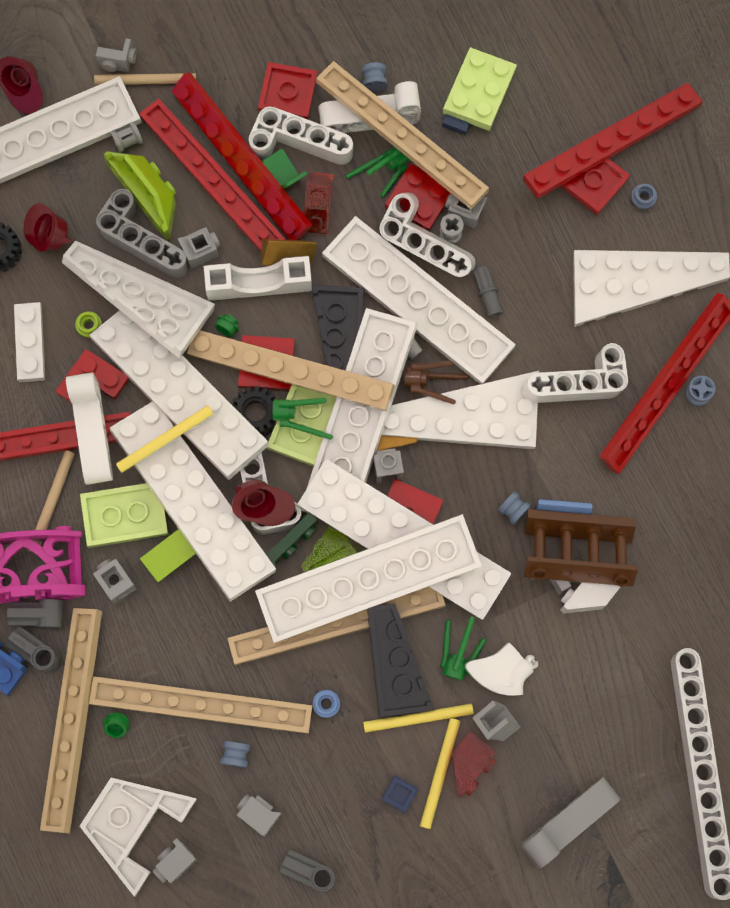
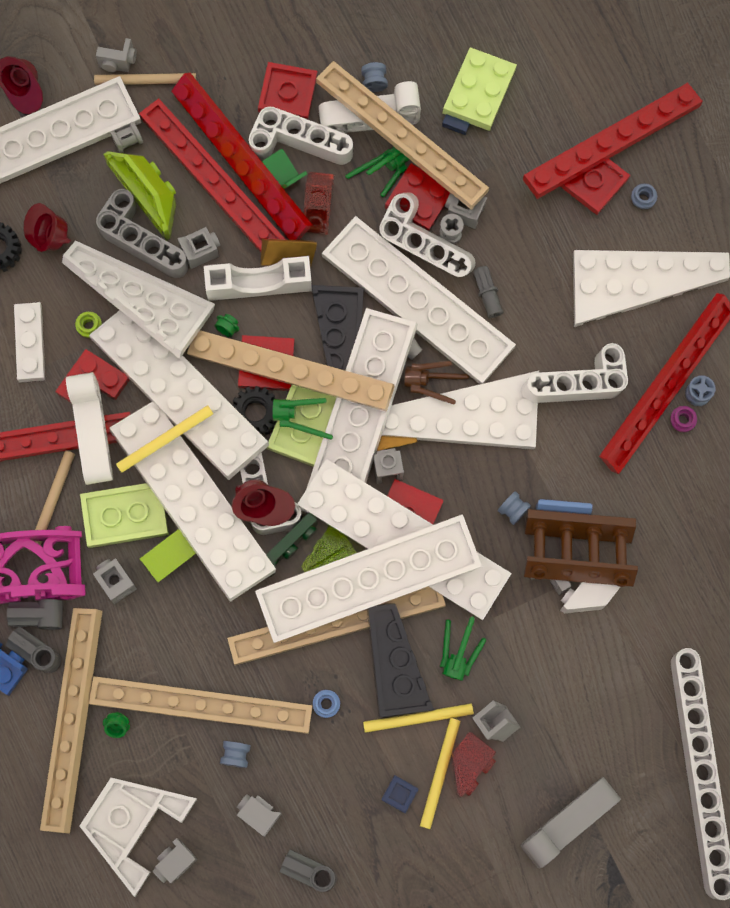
white arm [465,643,538,695] -> none
none -> magenta plate [670,406,697,432]

